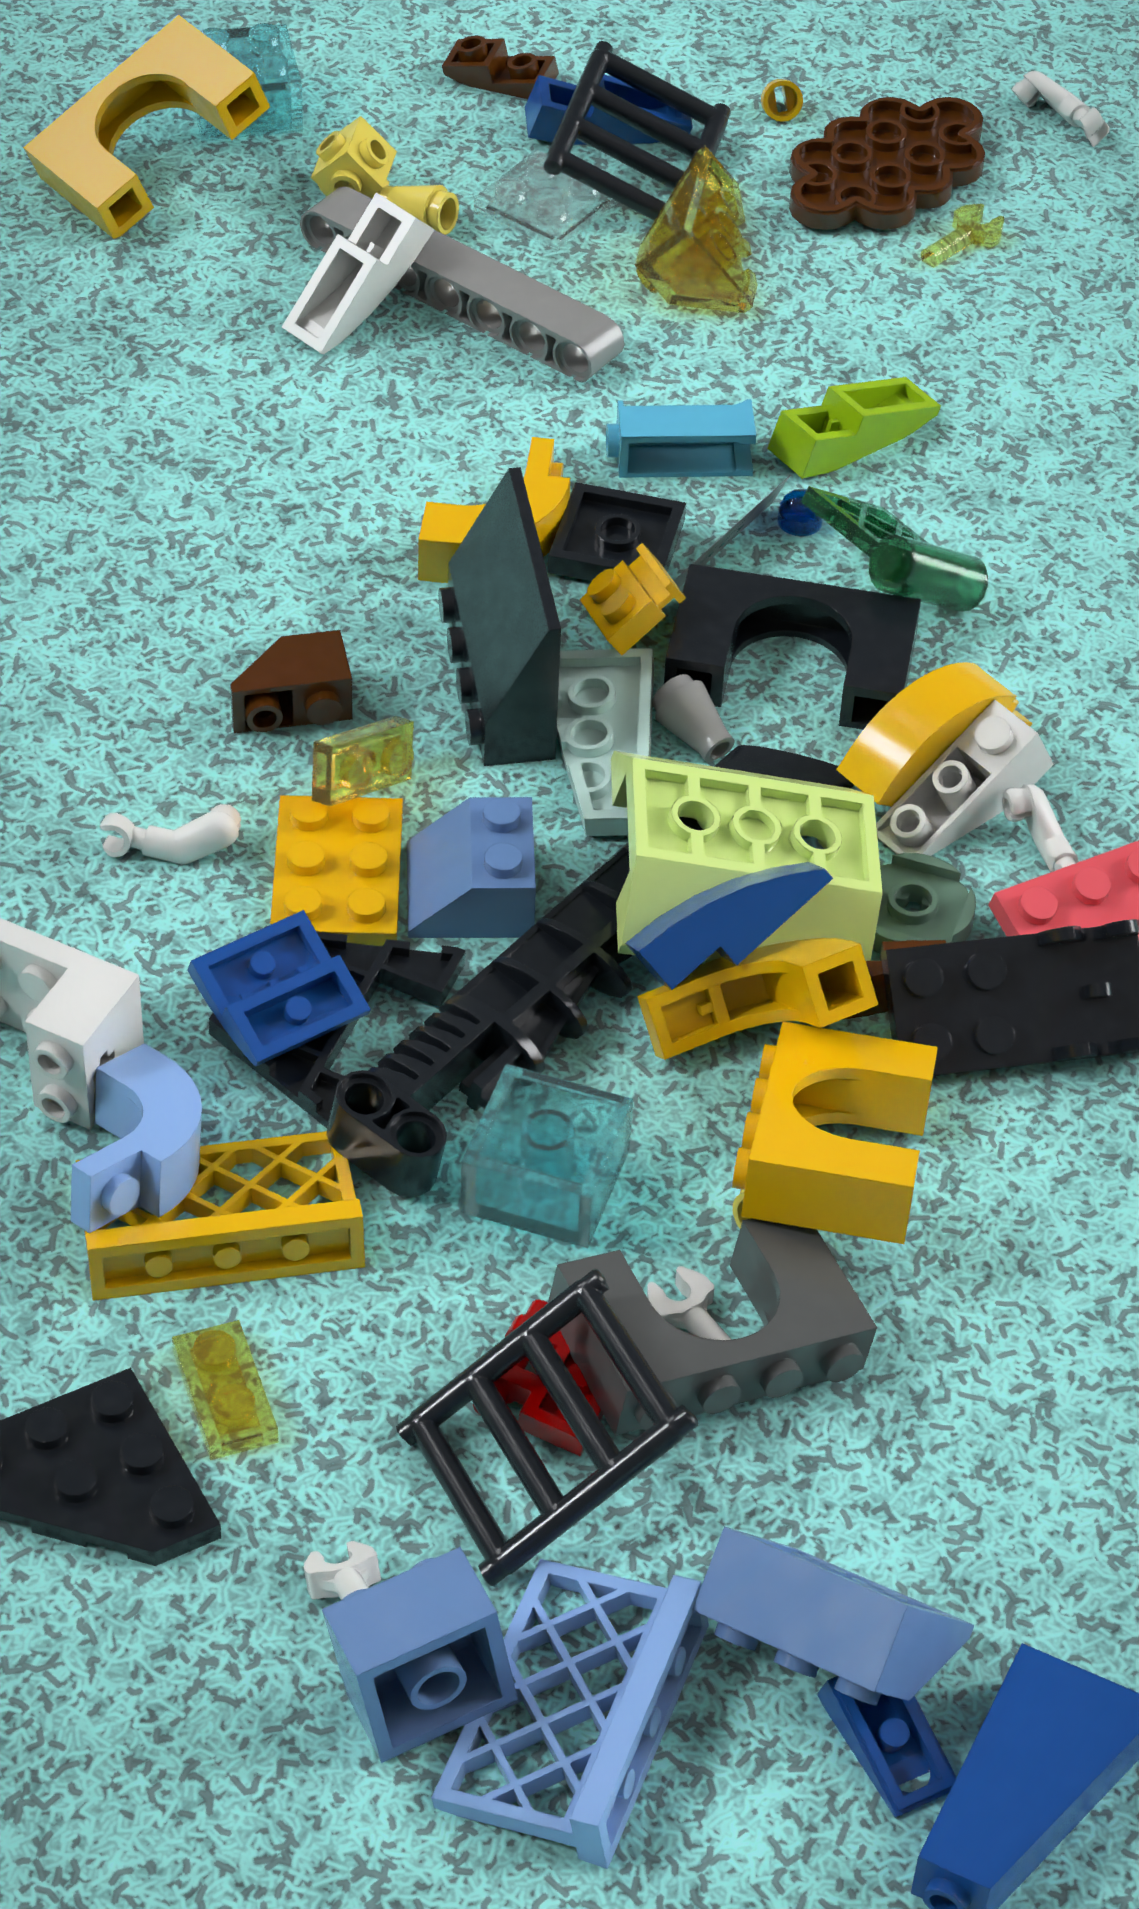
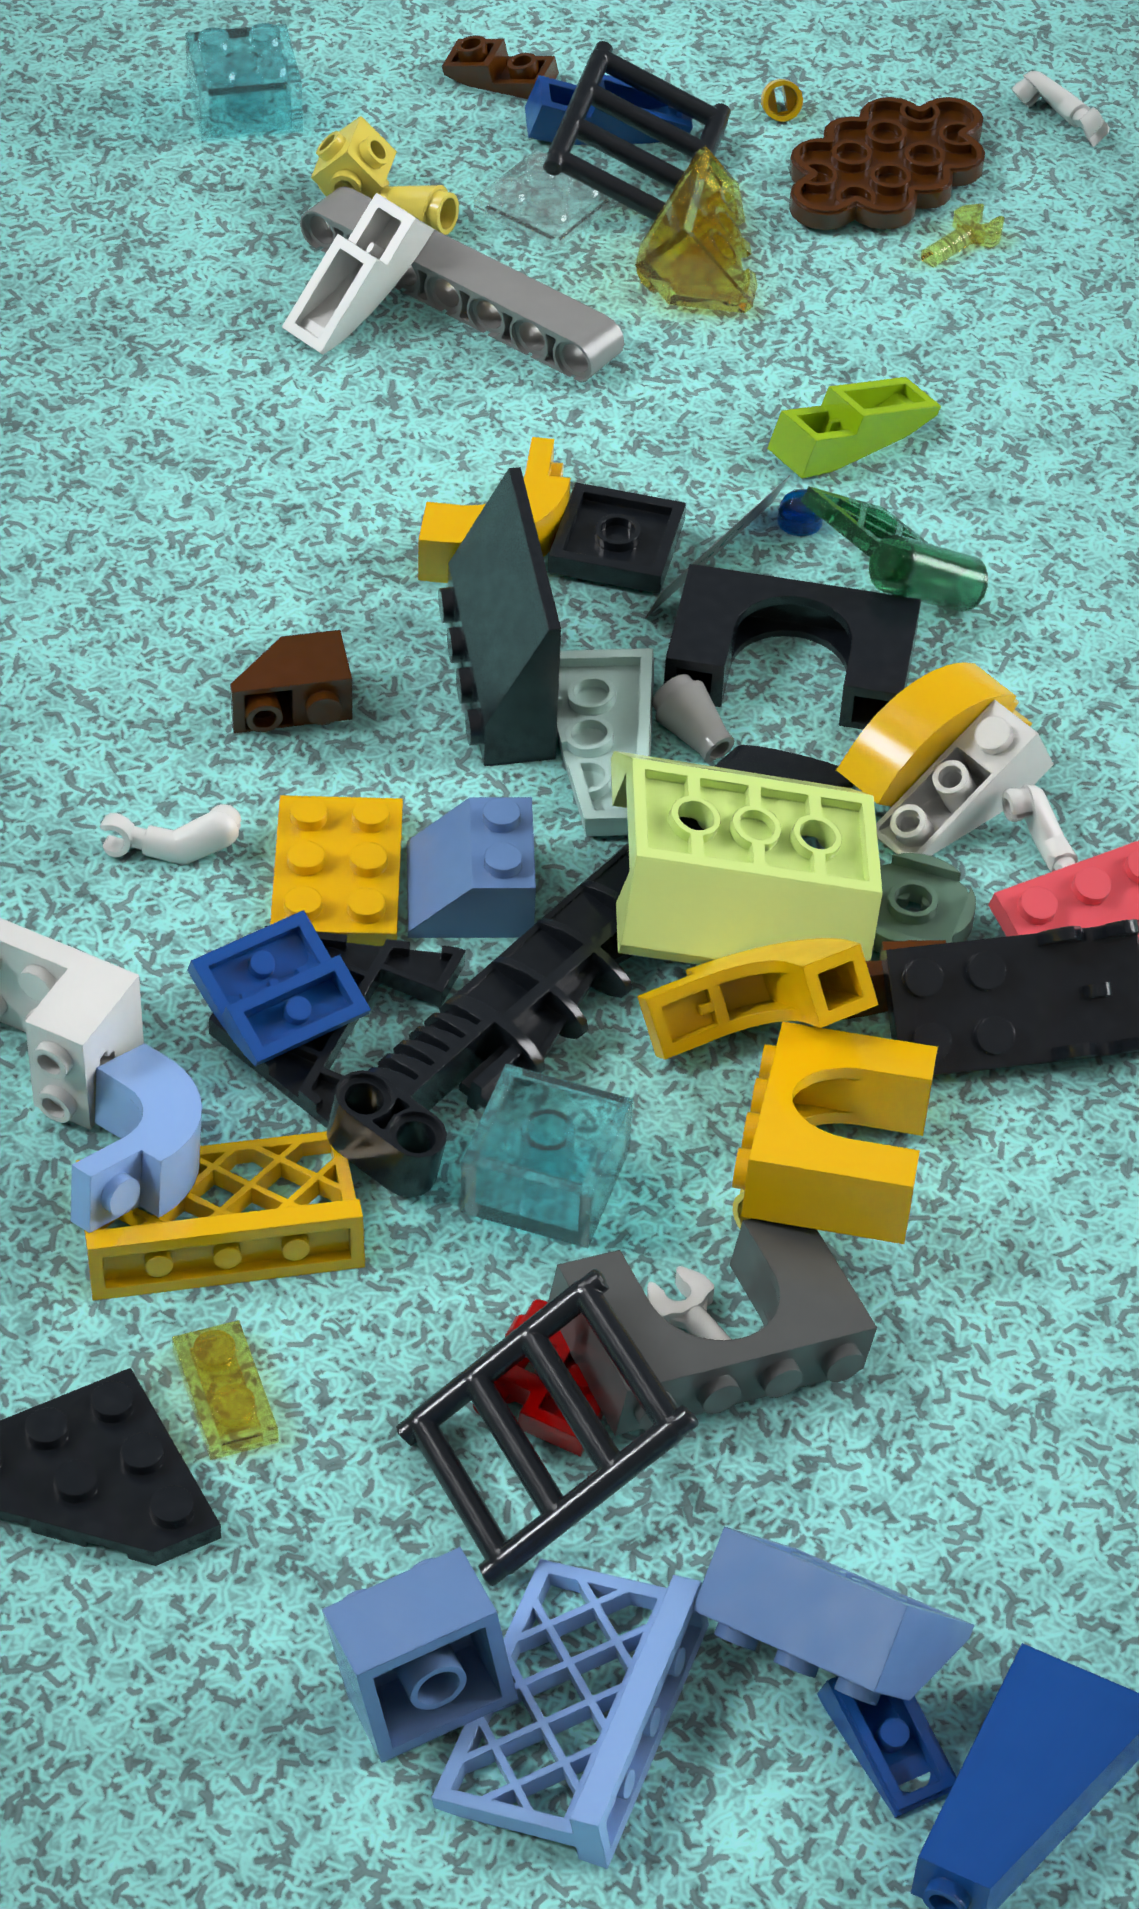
yellow arch [23,15,270,239] -> none
white bar [303,1541,381,1600] -> none
clear yellow plate [312,716,414,806] -> none
yellow plate [580,543,686,655] -> none
medium azure window [606,399,756,478] -> none
blue slope [625,862,833,990] -> none

